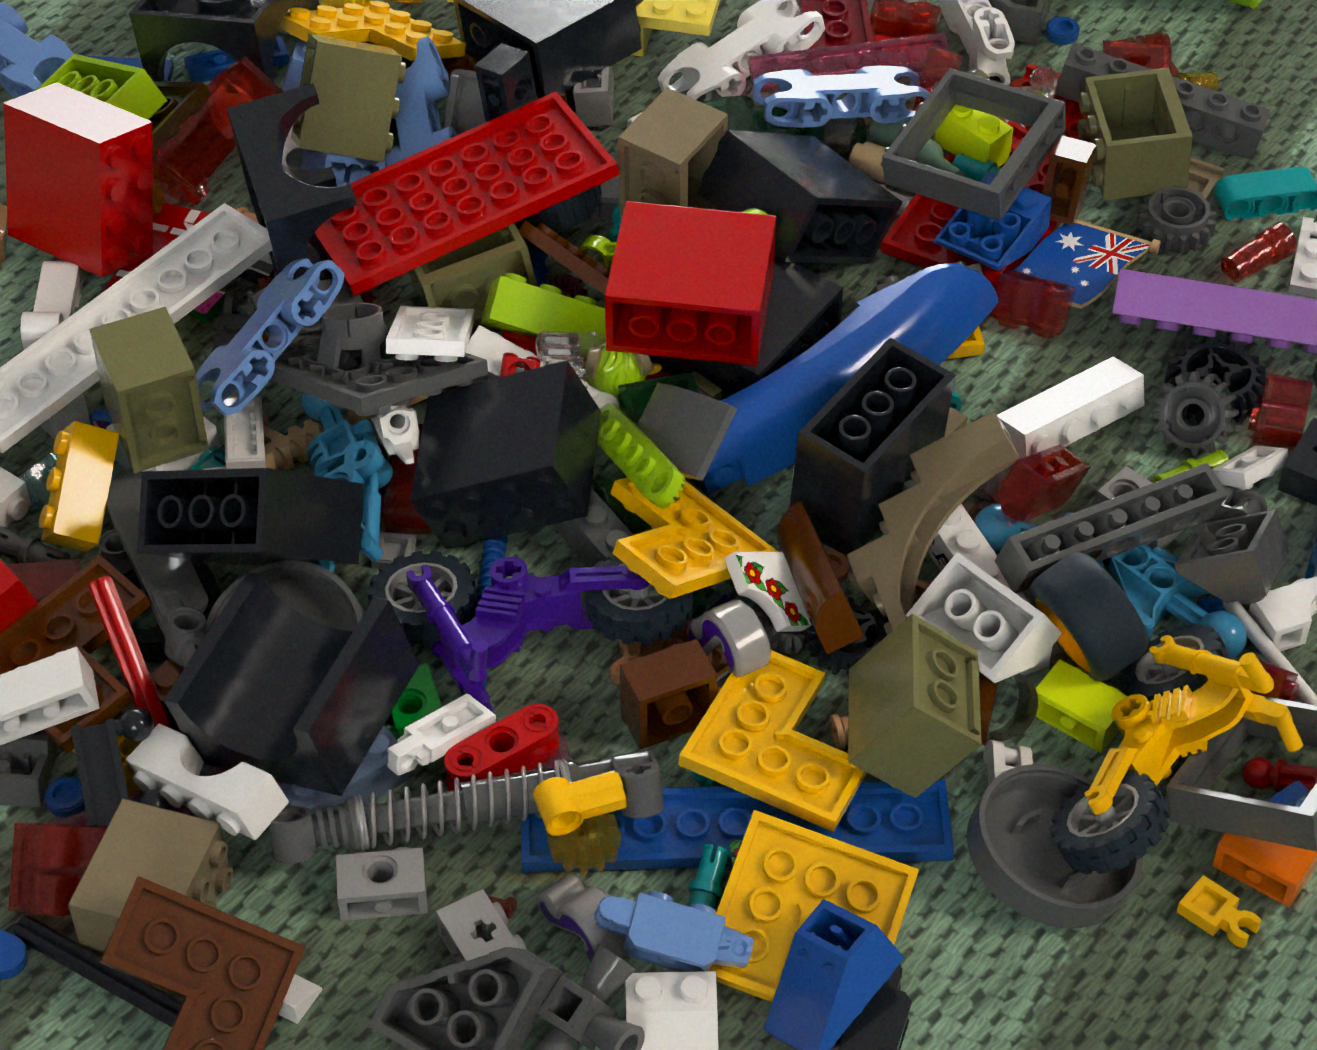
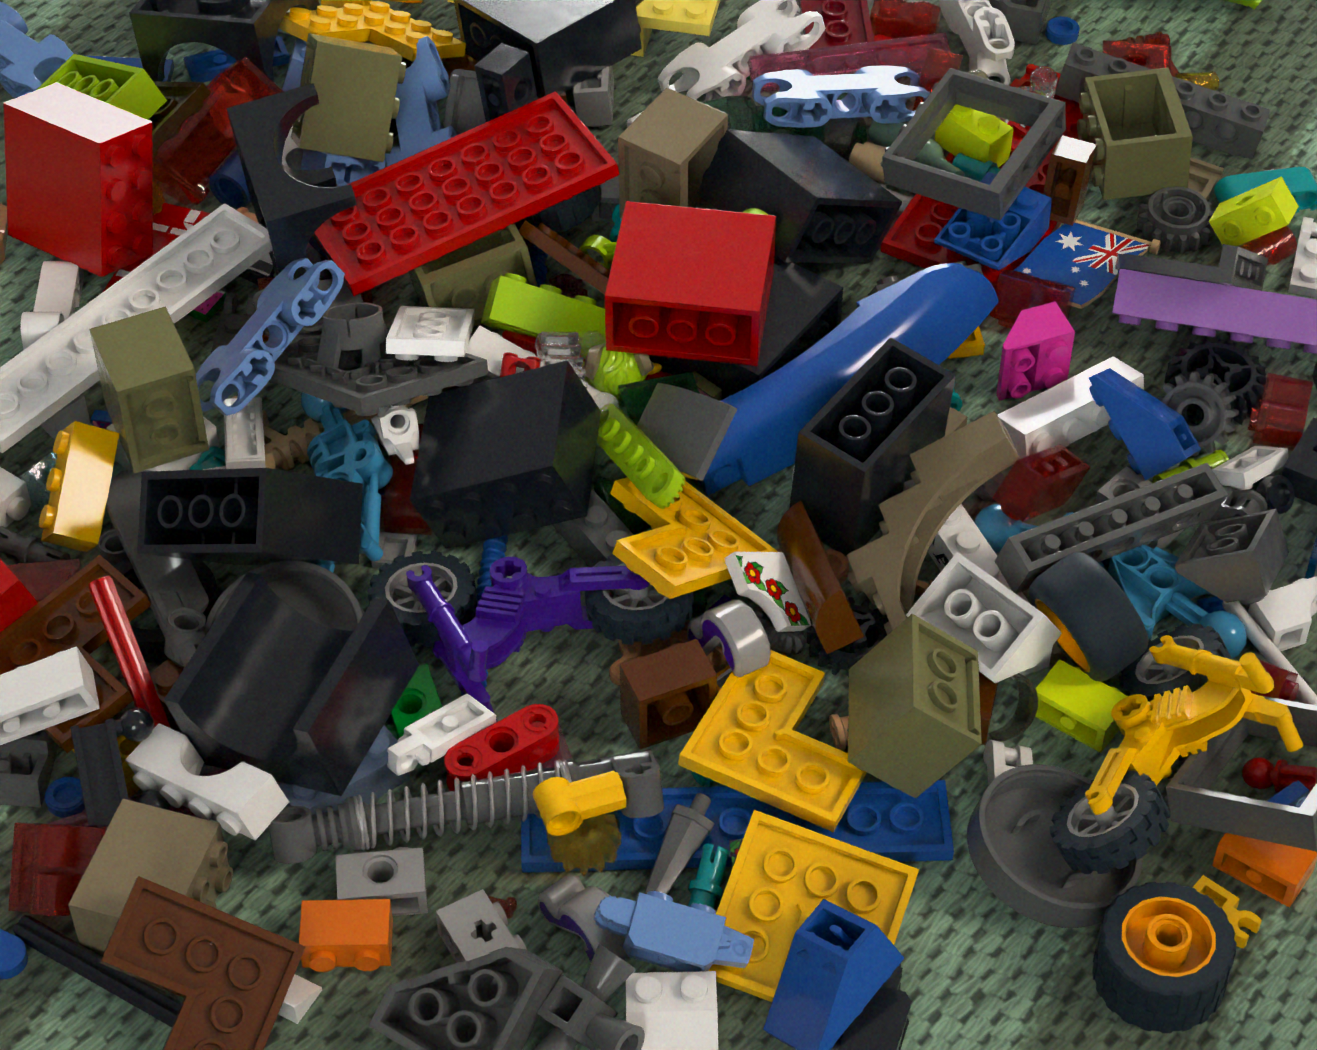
none -> dark blue piece [209,150,251,209]
none -> orange brick [299,899,393,972]
none -> dark grey bar [644,793,714,894]
none -> dark pink slope [996,301,1075,401]
none -> blue slope [1088,368,1201,481]
none -> black wheel [1092,881,1237,1033]
none -> dark grey window [1115,244,1268,291]
none -> neon yellow brick [1209,176,1299,246]
none -> black tile [1257,475,1295,514]

